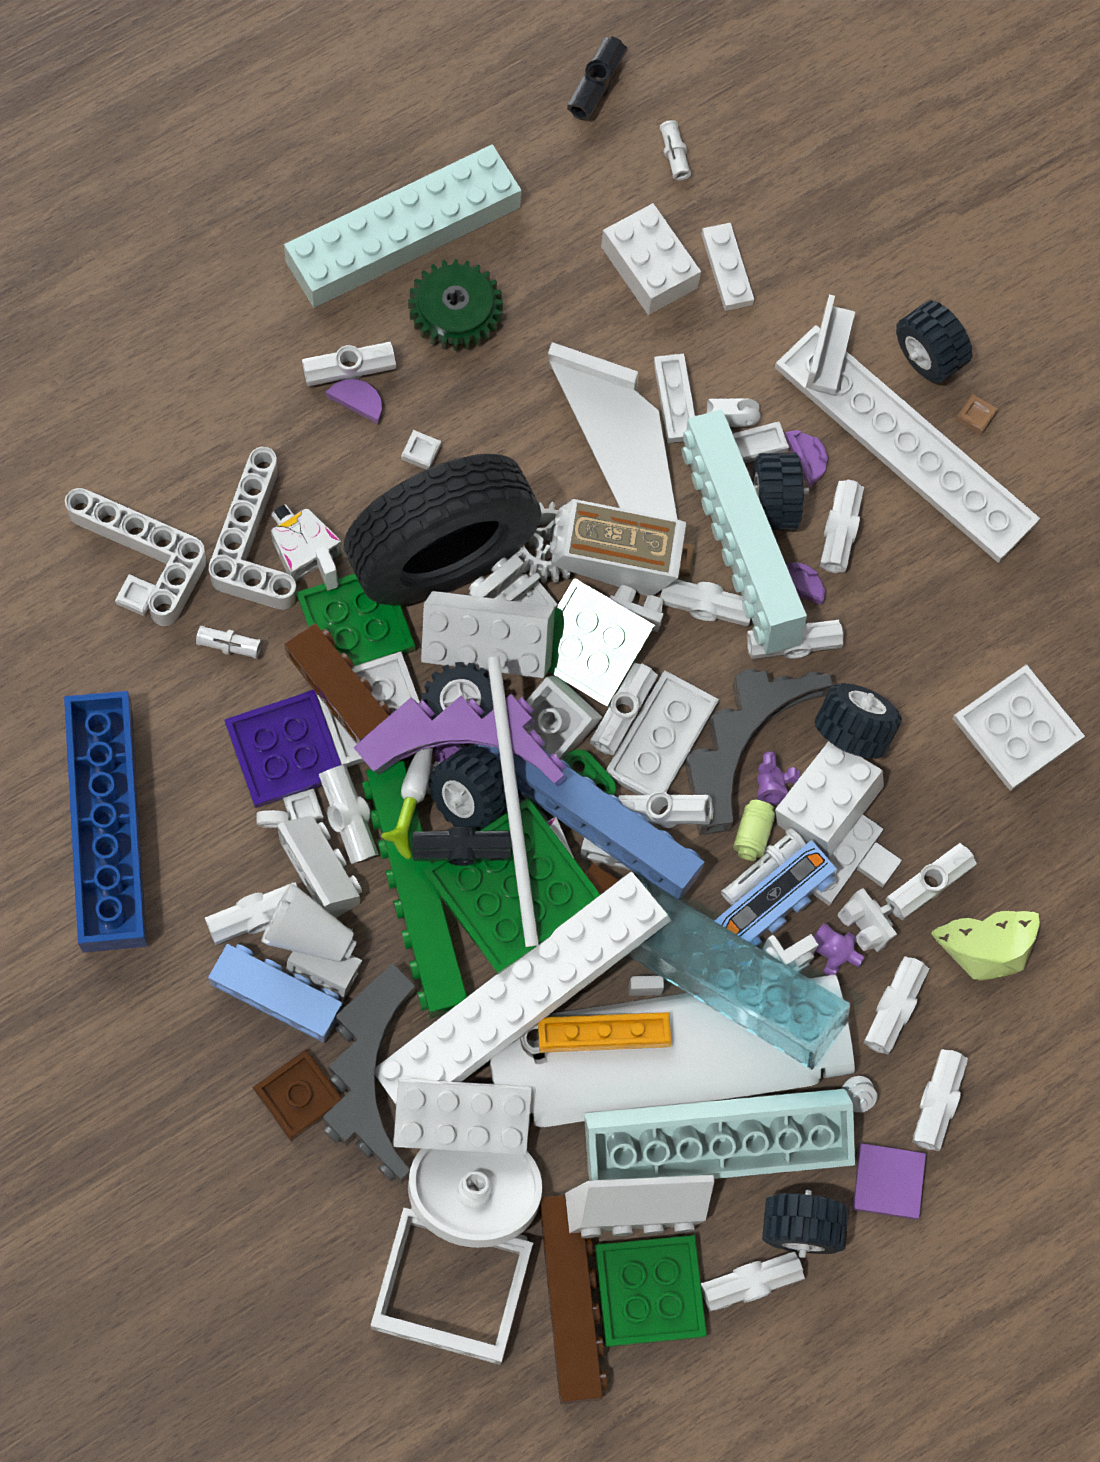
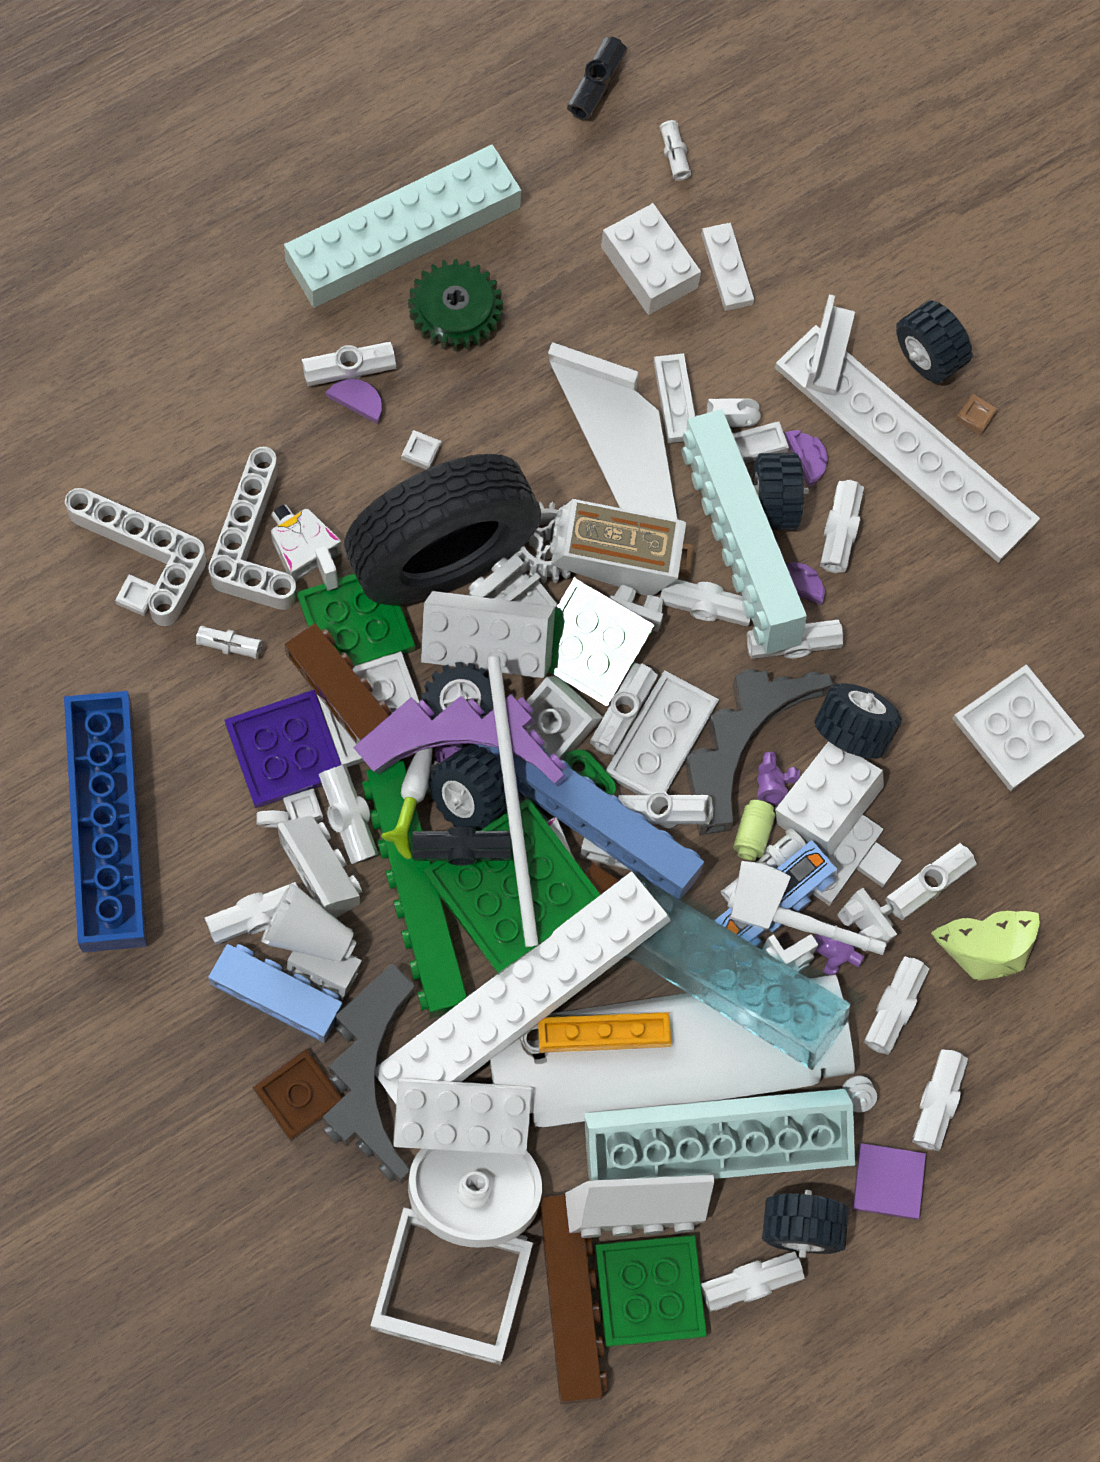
white tile [628,976,664,996] -> none
none -> white piece [727,861,886,955]

